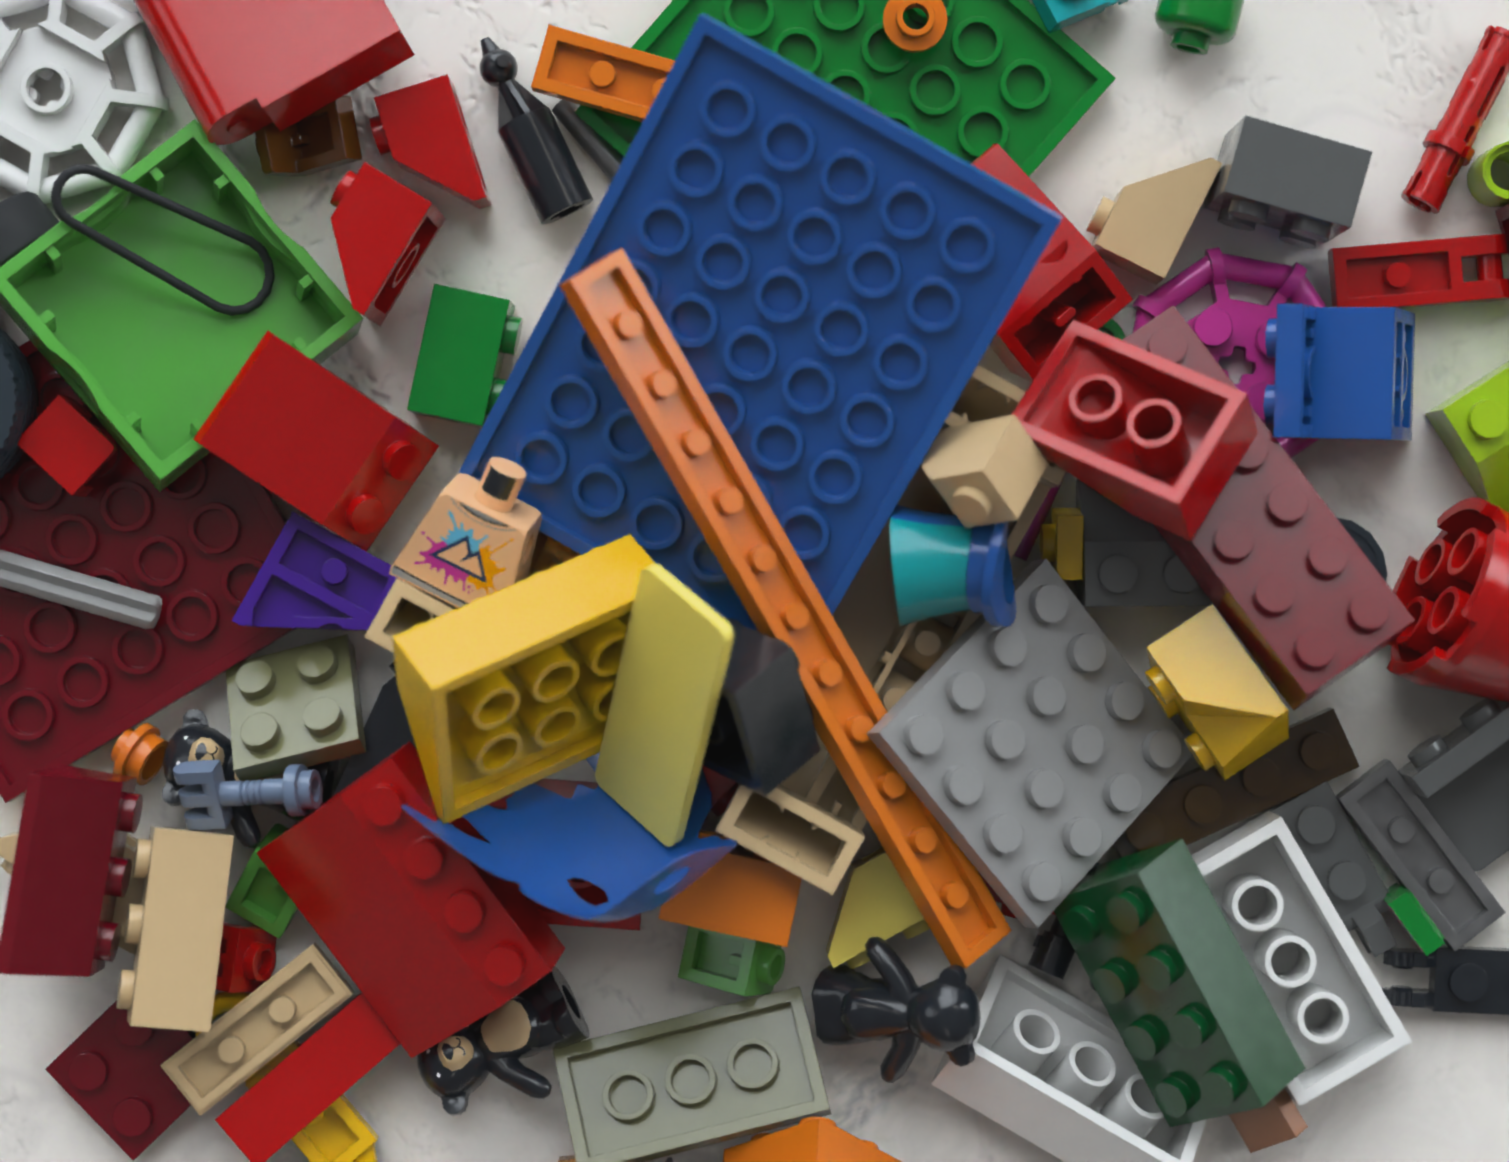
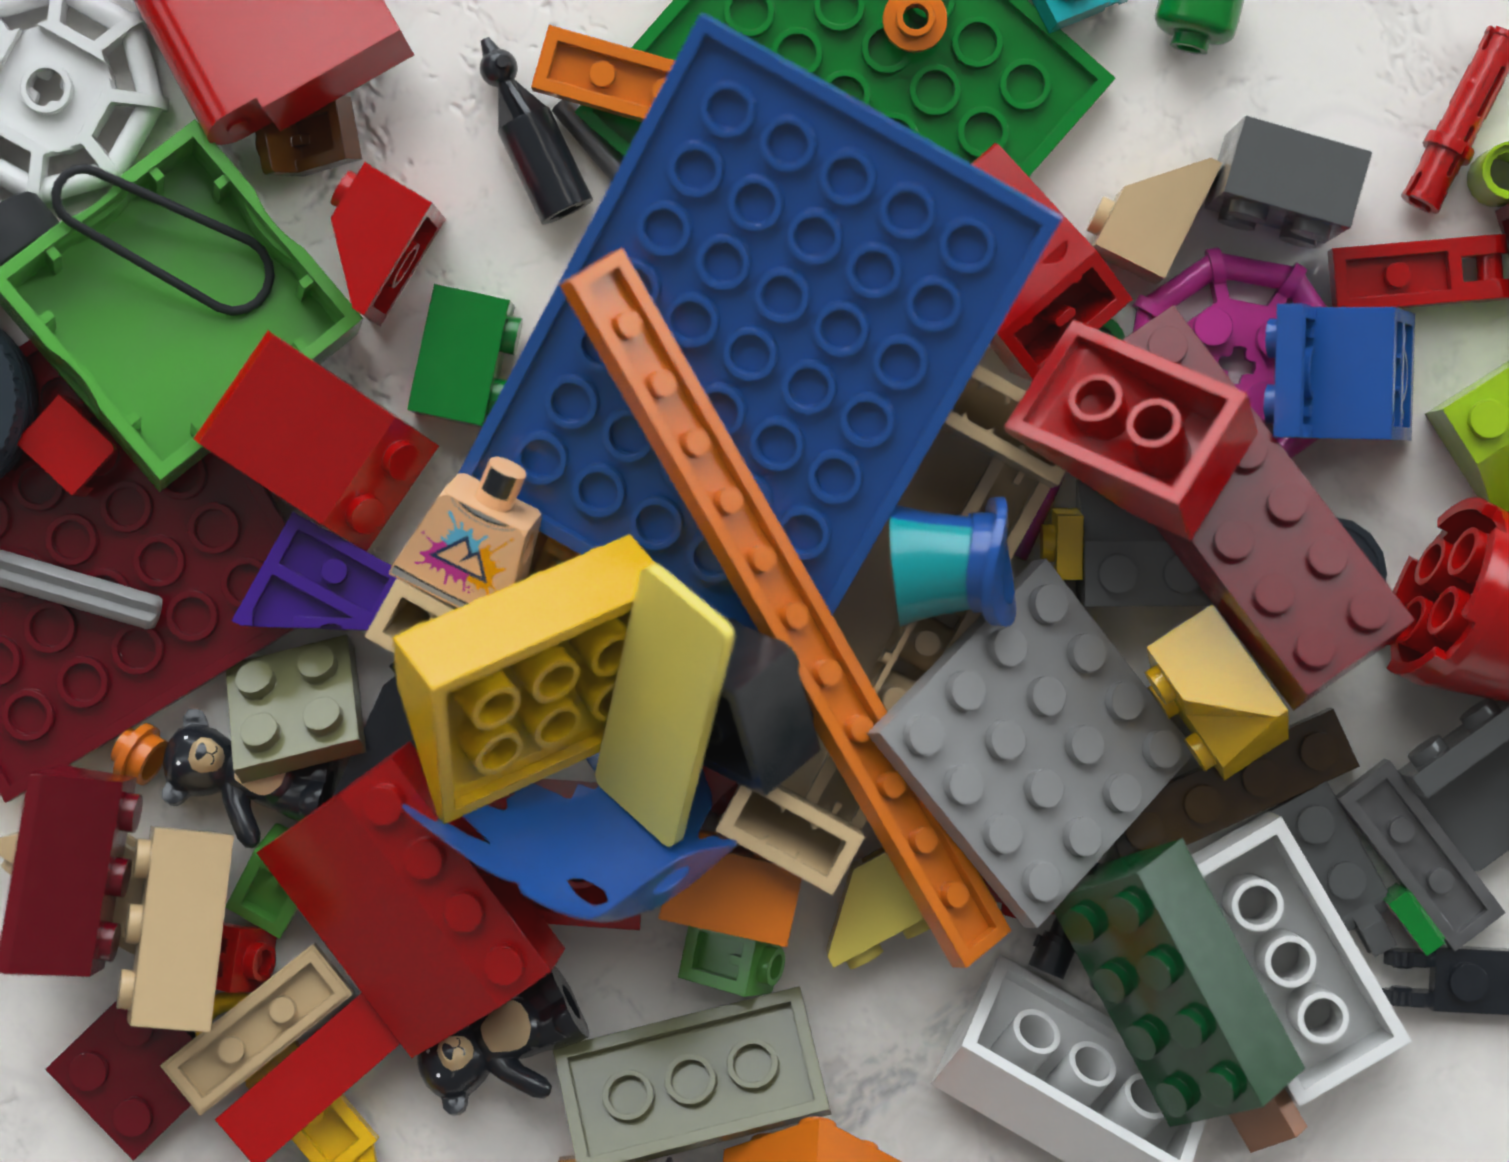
sand blue hinge [173,759,323,830] -> none
red slope [369,74,492,209] -> none
black piece [811,937,981,1083] -> none
tan slope [920,415,1049,528] -> none

